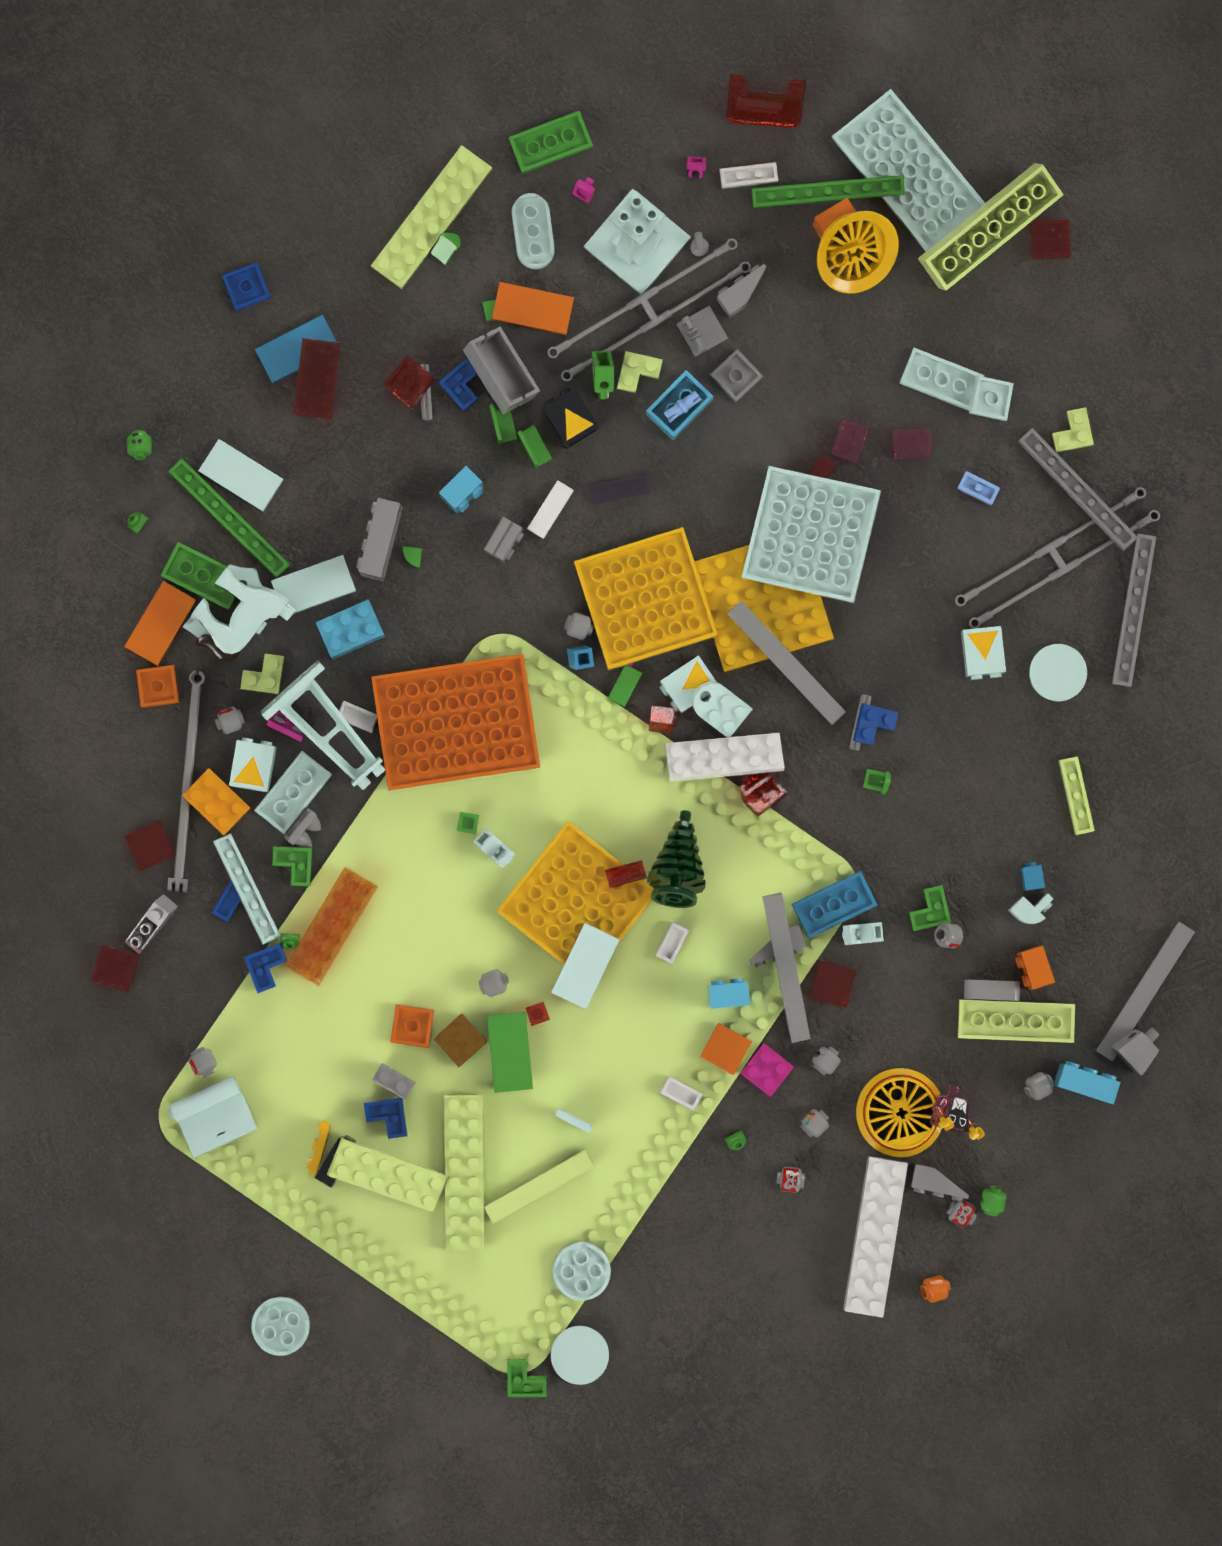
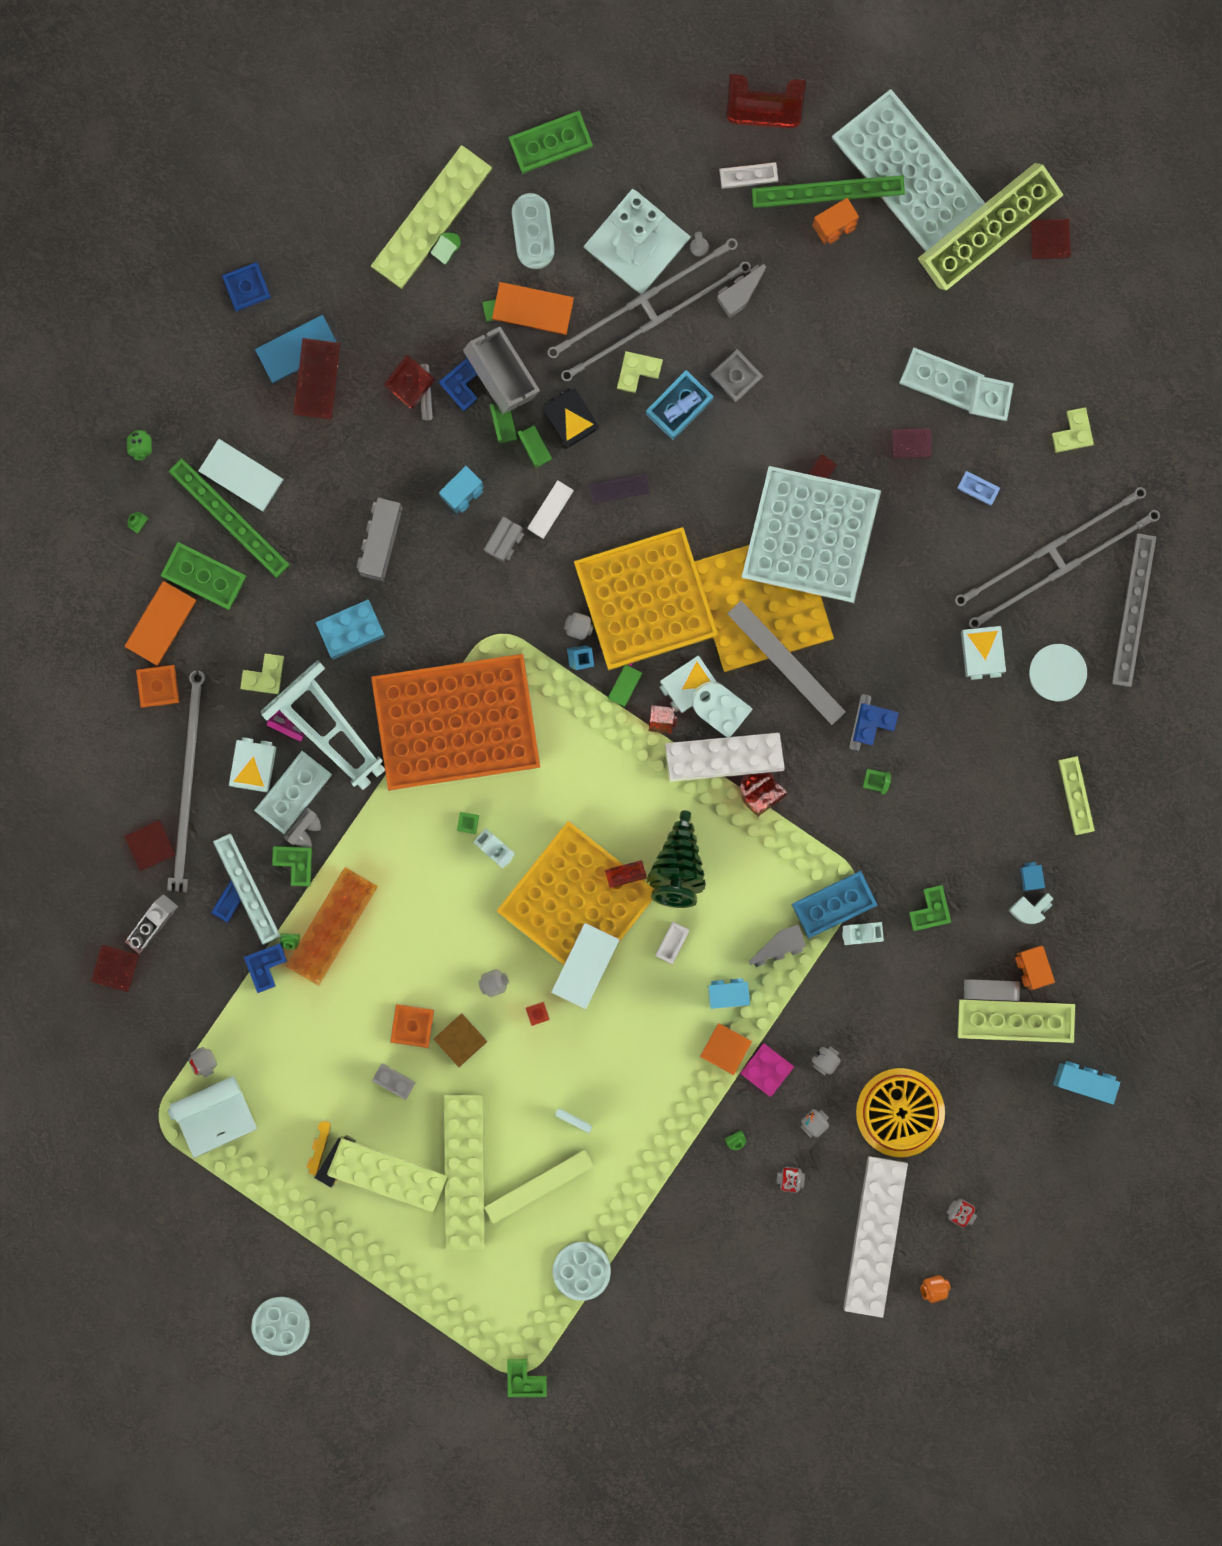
light orange plate [182,768,250,836] -> none
light aqua piece [183,564,296,662] -> none
light grey head [215,706,244,734] -> none
light aqua tile [271,555,356,614] -> none
white tile [339,701,378,733] -> none
blue plate [364,1098,408,1139] -> none
bright green tile [403,546,422,568] -> none
bright green tile [487,1012,533,1093] -> none
light aqua tile [551,1325,609,1385] -> none
dark pink tile [572,177,595,203] -> none
bright green torso [592,351,614,399] -> none
white tile [660,1076,703,1111] -> none
light grey hinge [677,305,728,357] -> none
dark pink tile [687,157,707,178] -> none
light grey tile [762,892,811,1043] -> none
clear red tile [809,961,856,1008] -> none
yellow piece [817,211,899,294] -> none
clear pink plate [830,418,869,464] -> none
light grey slope [910,1163,969,1201] -> none
torso [930,1085,985,1140] -> none
light grey head [934,923,963,949] -> none
bright green head [980,1186,1007,1216] -> none
light grey tile [1018,428,1138,551] -> none
light grey head [1024,1072,1054,1100] -> none
light grey tile [1096,921,1195,1061] -> none
light grey torso [1111,1027,1159,1076] -> none

